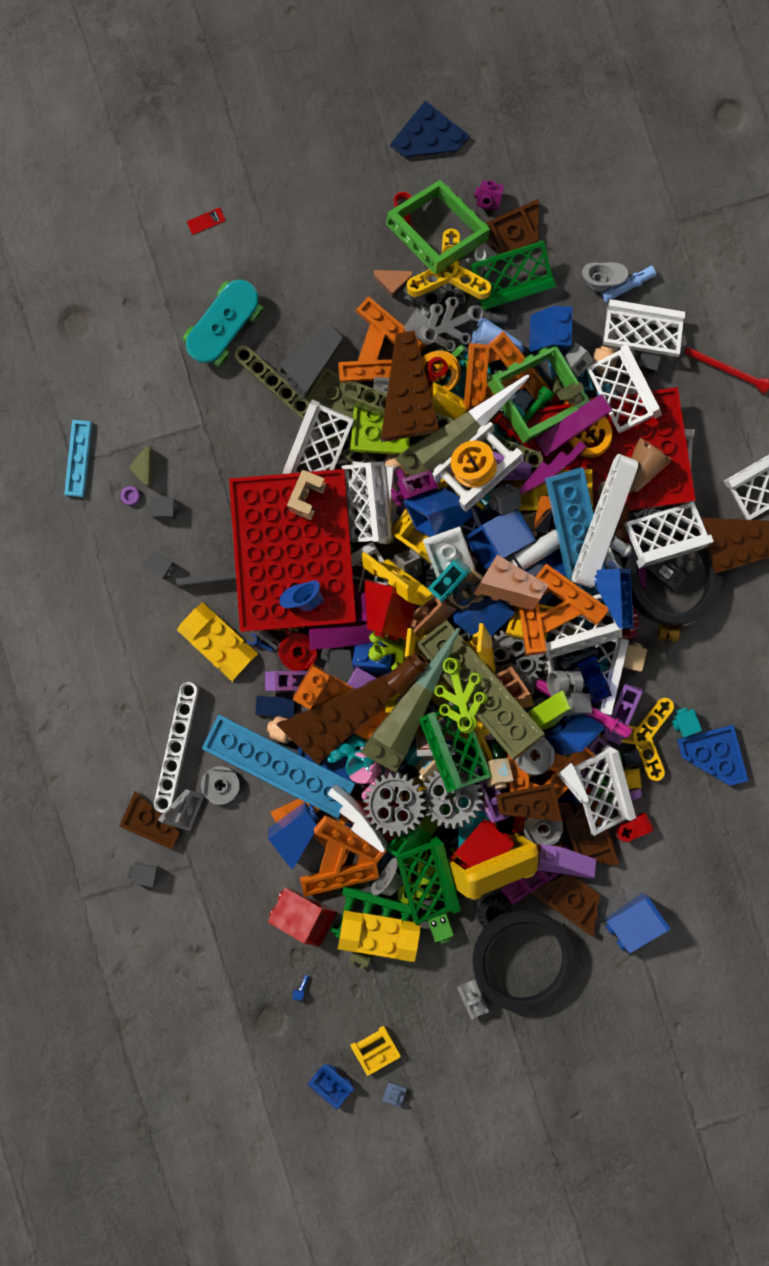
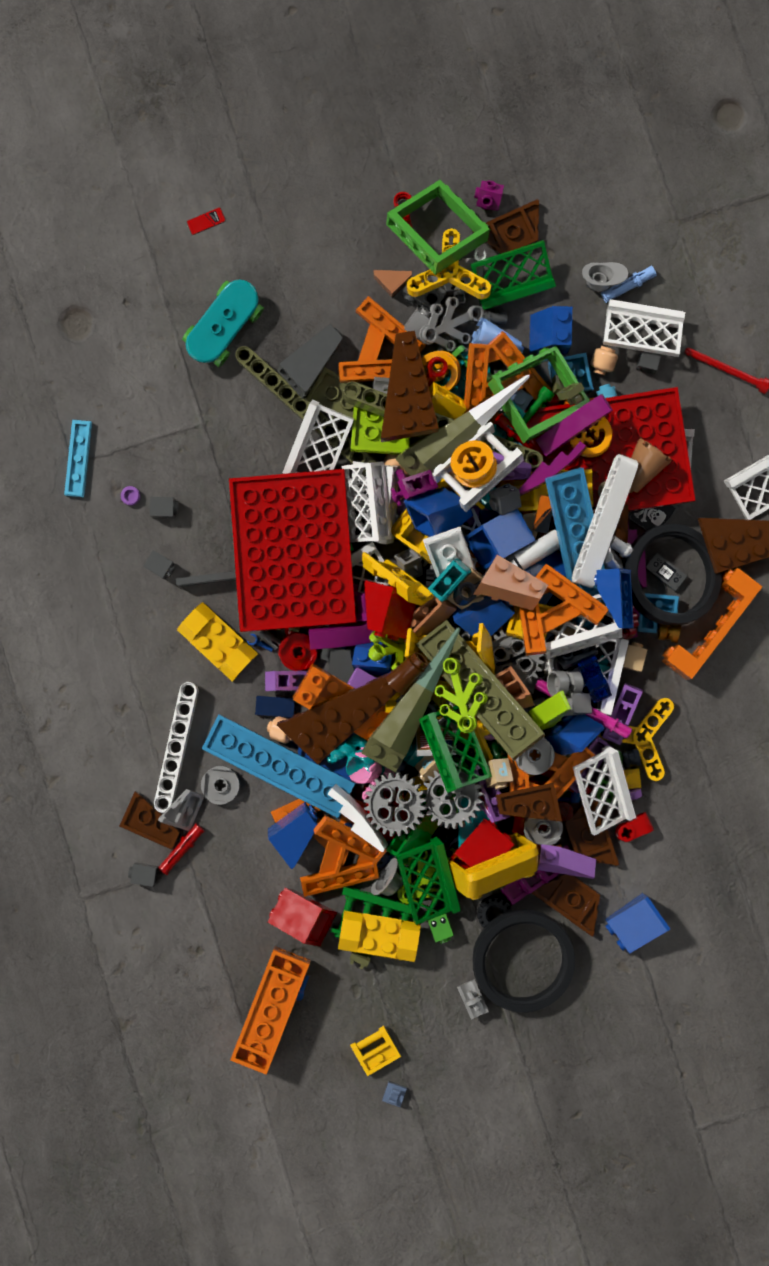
olive slope [129,446,152,487] -> none
blue piece [280,580,324,611] -> none
tan panel [287,470,327,520] -> none
blue bracket [307,1064,354,1110] -> none
dark blue plate [390,101,470,158] -> none
white slope [557,763,589,803] -> none
light grey brick [564,342,594,377] -> none
white fence [587,344,662,434] -> none
white fence [624,502,714,569] -> none
teal brick [672,707,702,738] -> none
blue plate [677,725,748,786] -> none
none -> red pin [158,823,205,875]
none -> orange plate [230,946,311,1075]
none -> dark azure brick [637,593,679,633]
none -> orange plate [662,568,763,680]

